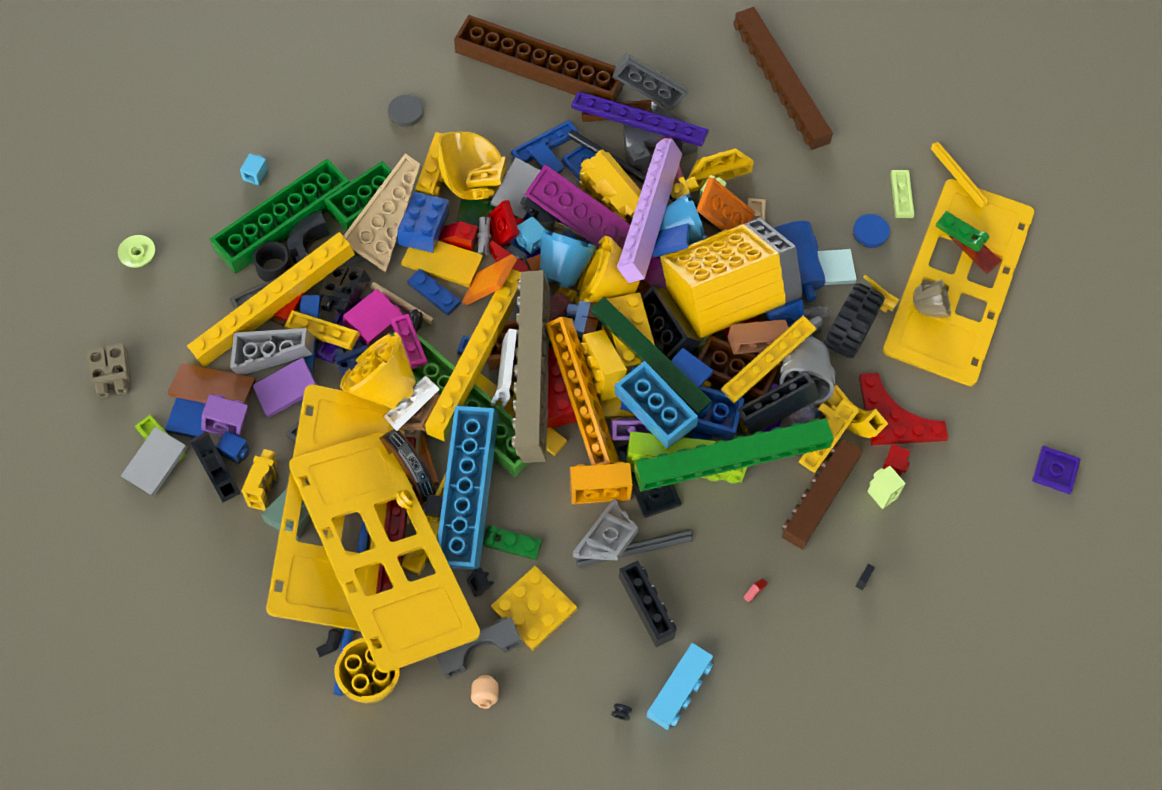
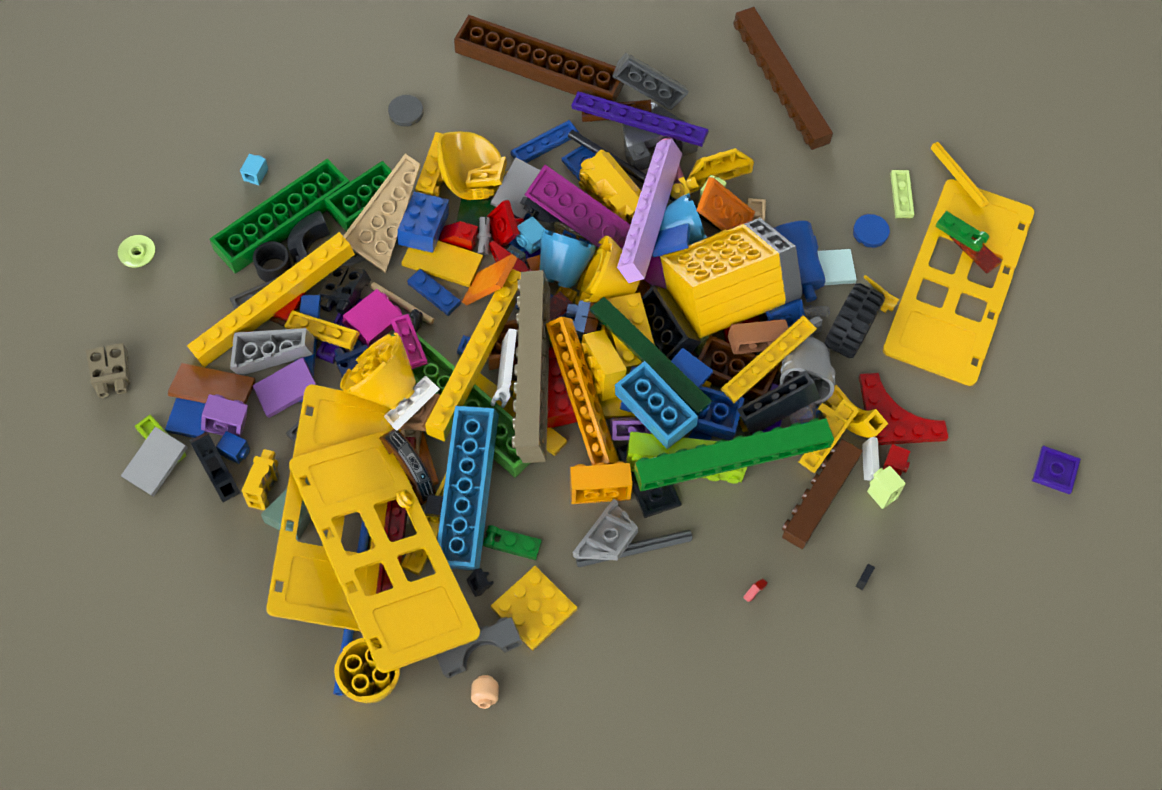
black arm [316,629,341,657] -> none
blue tile [528,141,565,174] -> none
black bush [611,703,632,721] -> none
black brick [619,560,677,647] -> none
medium azure brick [646,643,714,730] -> none
dark tan hair [913,280,951,318] -> none
none -> white tile [862,437,879,481]

